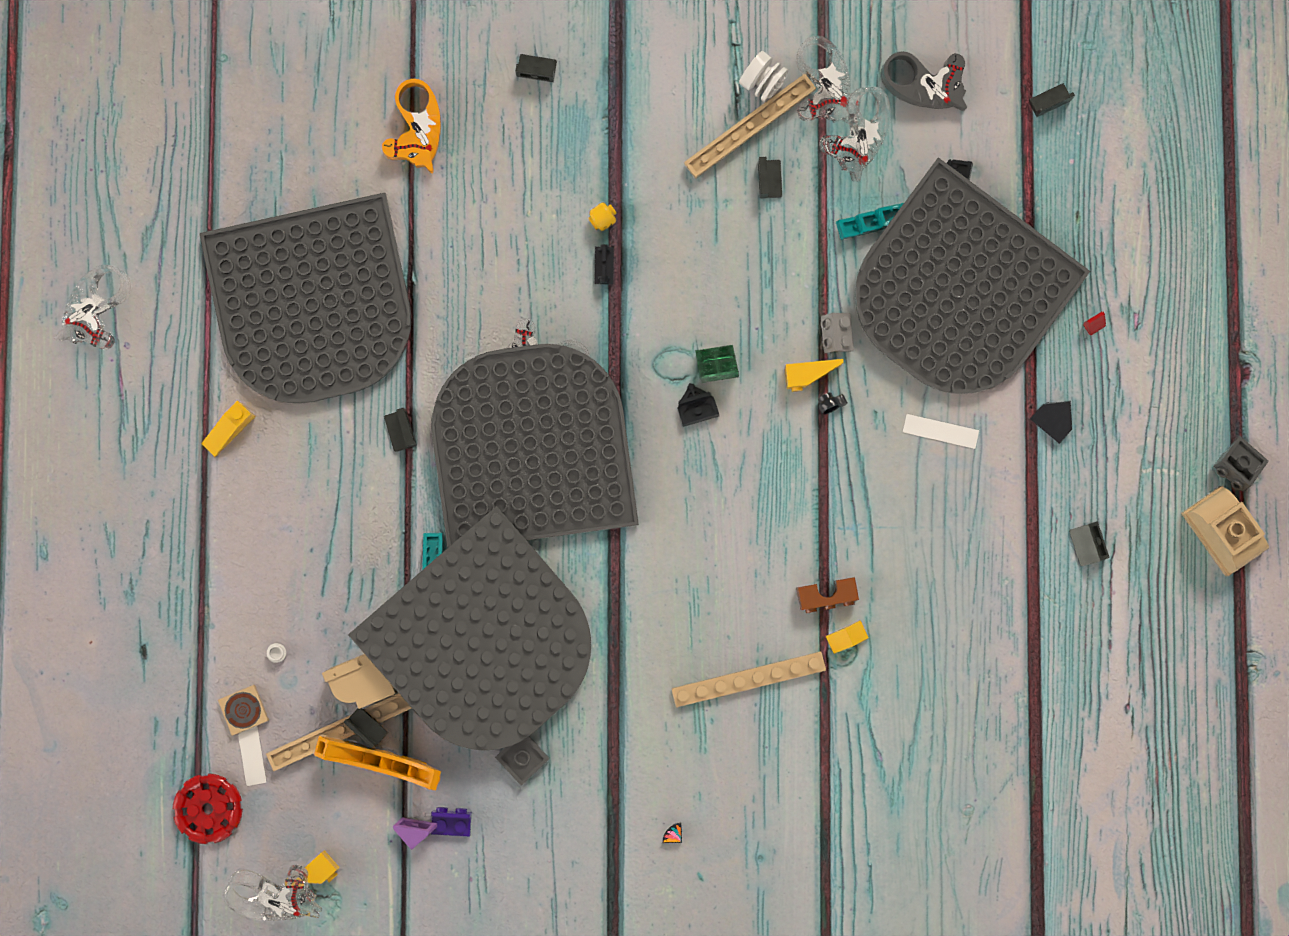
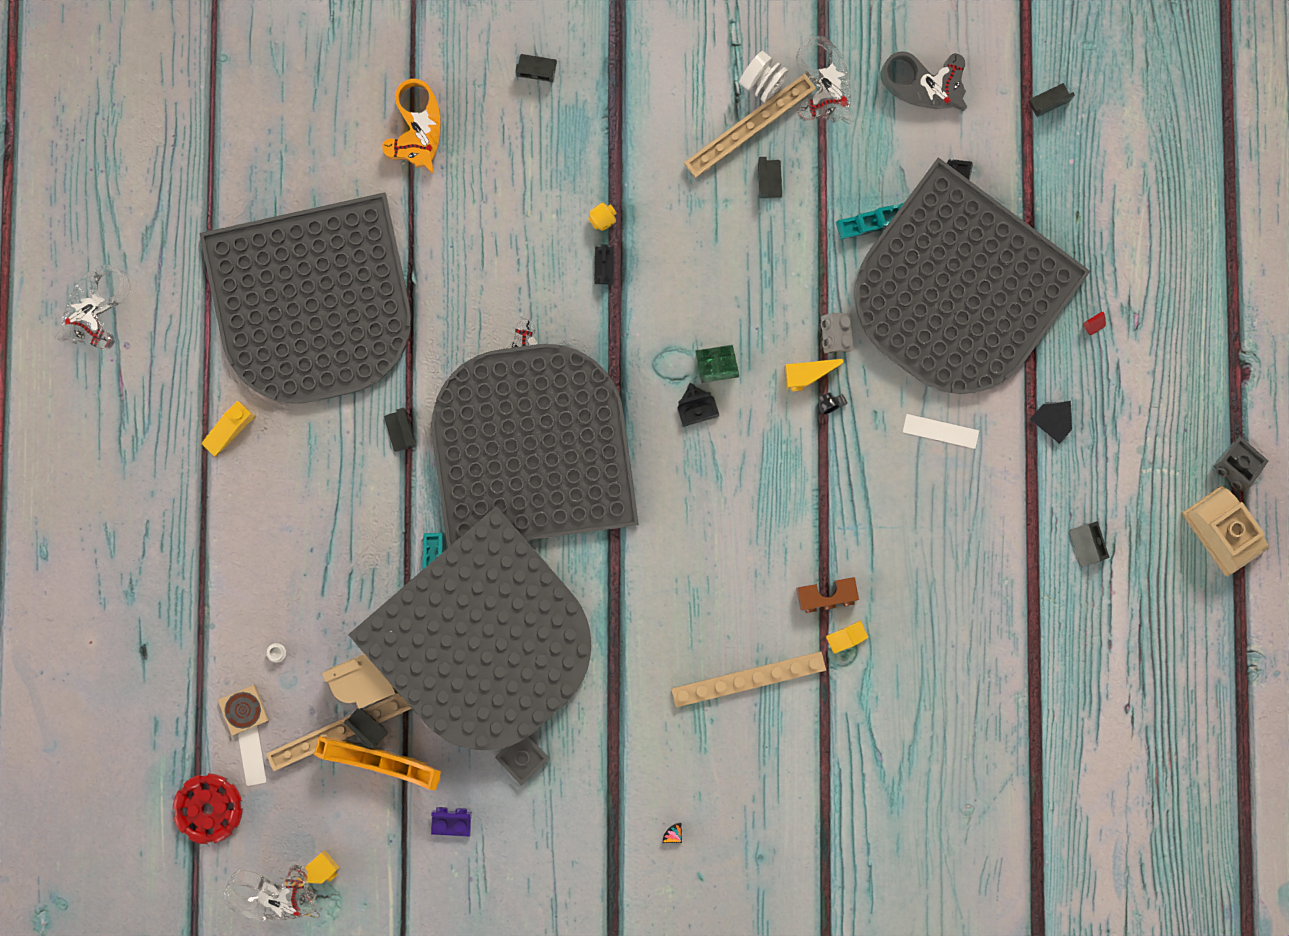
medium lavender slope [393,817,437,850] -> none
clear animal [819,87,891,182] -> none

